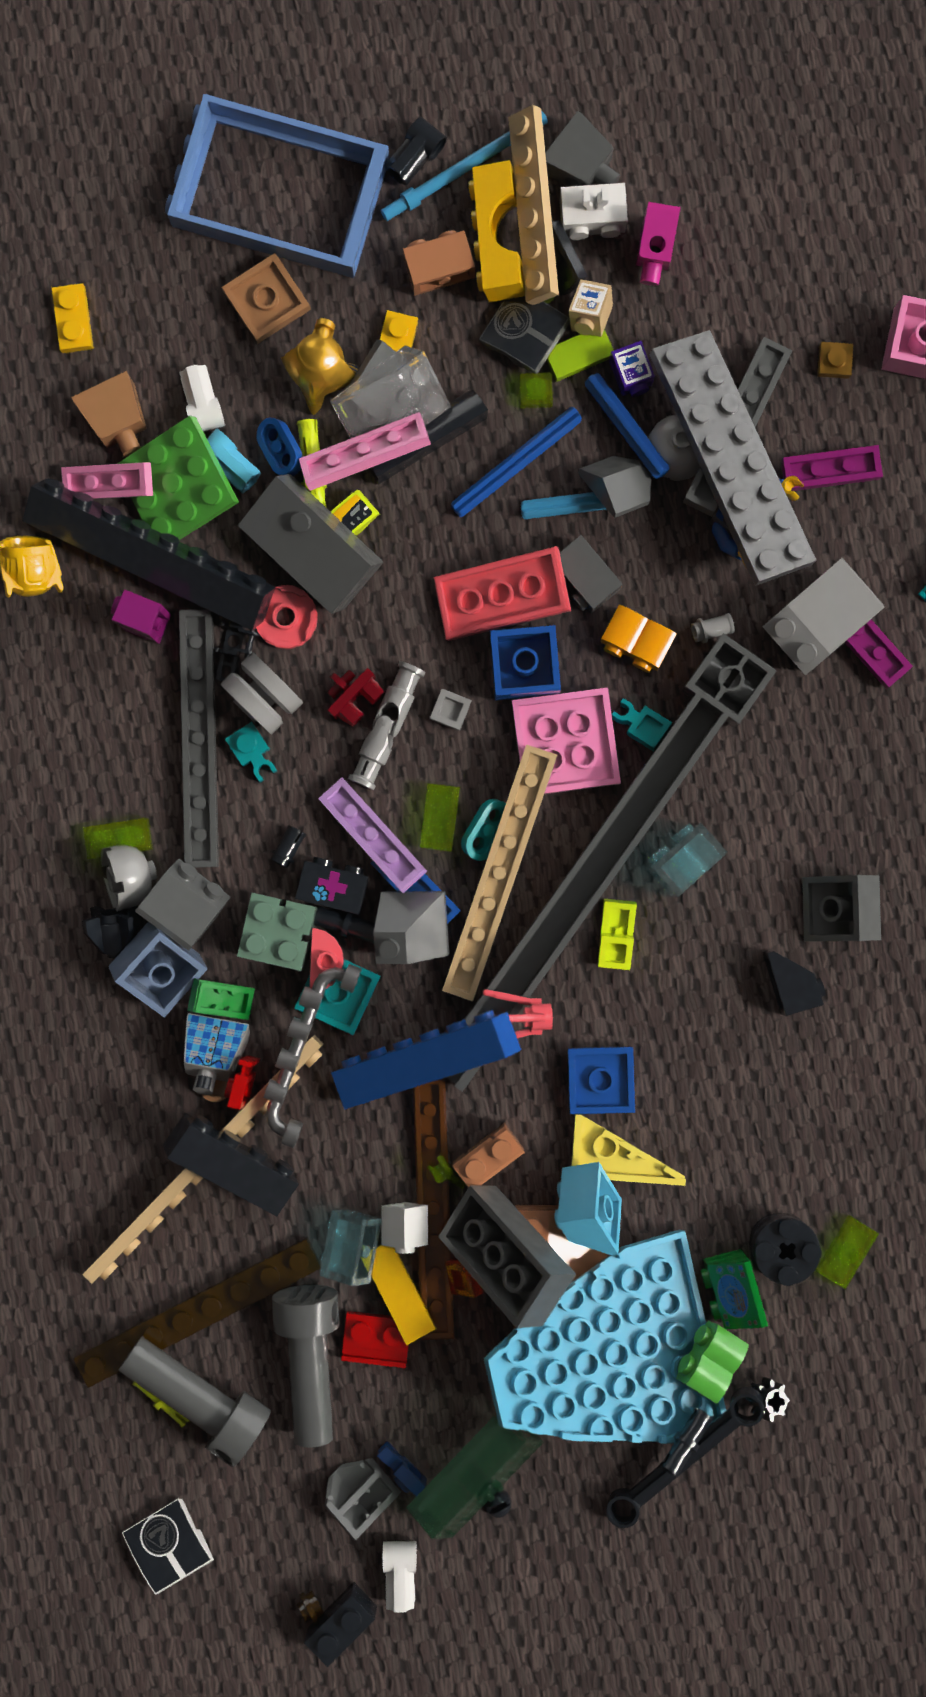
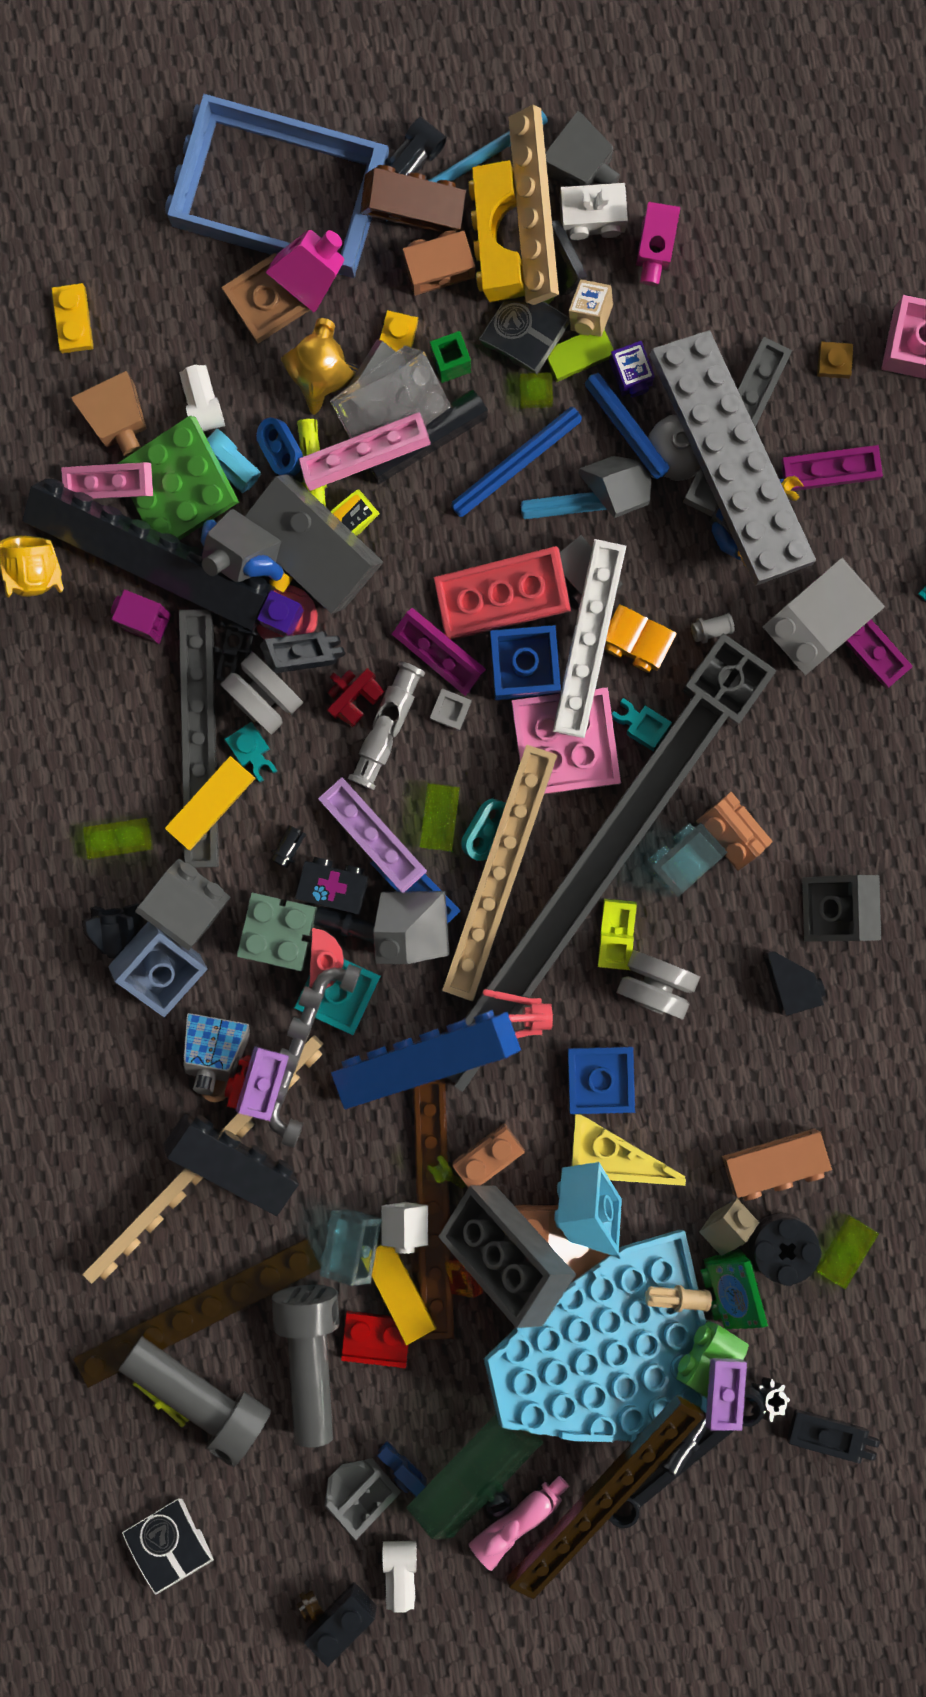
light grey cylinder [101,845,157,911] -> none
green plate [187,978,255,1020] -> none
none -> yellow tile [165,756,256,851]
none -> dark grey torso [201,509,293,592]
none -> medium lavender plate [236,1046,289,1121]
none -> dark purple brick [257,590,304,636]
none -> black hinge [259,631,346,673]
none -> dark pink torso [266,230,344,312]
none -> reddish brown brick [360,165,466,233]
none -> magenta plate [392,608,486,696]
none -> green brick [430,331,471,383]
none -> bright pink piece [468,1476,570,1571]
none -> dark brown plate [507,1395,705,1599]
none -> white tile [552,539,626,738]
none -> light grey wheel [616,950,700,1019]
none -> tan axle [645,1285,712,1312]
none -> nougat brick [696,792,773,871]
none -> dark tan brick [699,1198,759,1256]
none -> medium lavender plate [705,1358,747,1431]
none -> nougat brick [722,1128,832,1201]
none -> black hinge [787,1409,880,1463]

